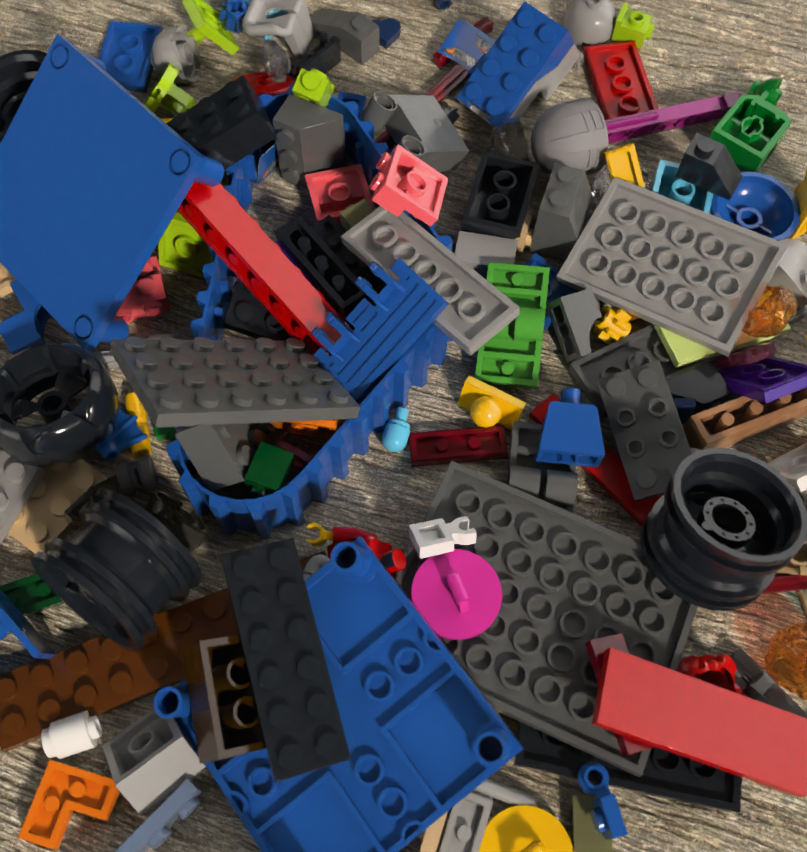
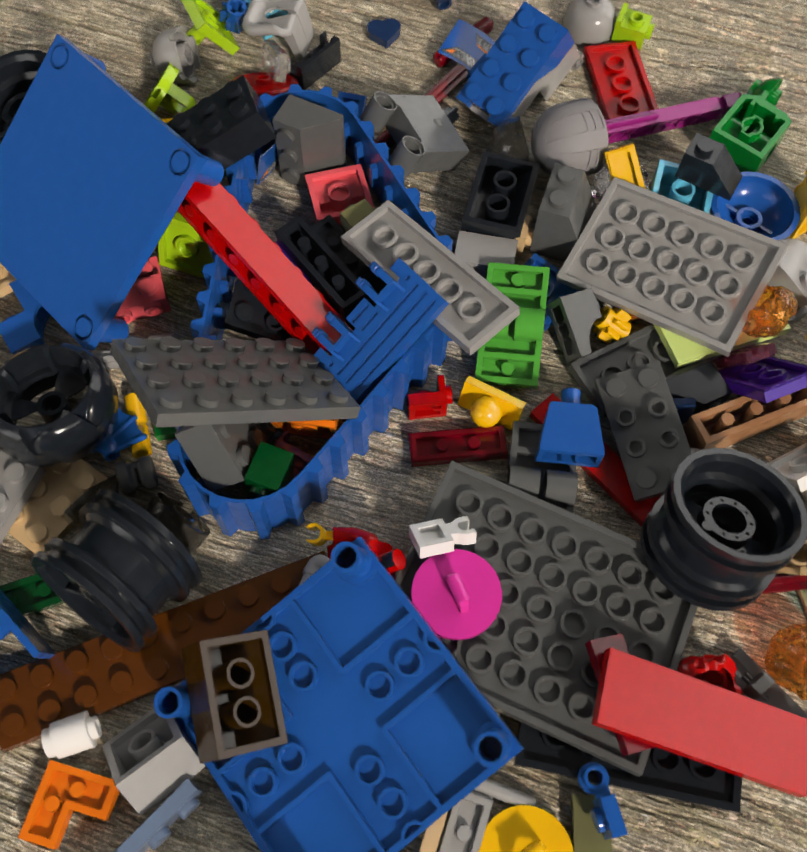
blue tile [98,21,163,92] -> none
black plate [221,538,351,783] -> none
lime brick [292,68,335,108] -> none
dark grey slope [310,8,380,65] -> none
coral plate [369,144,448,227] -> none
medium azure cylinder [382,407,410,452] -> none
none -> red bracket [407,375,453,420]

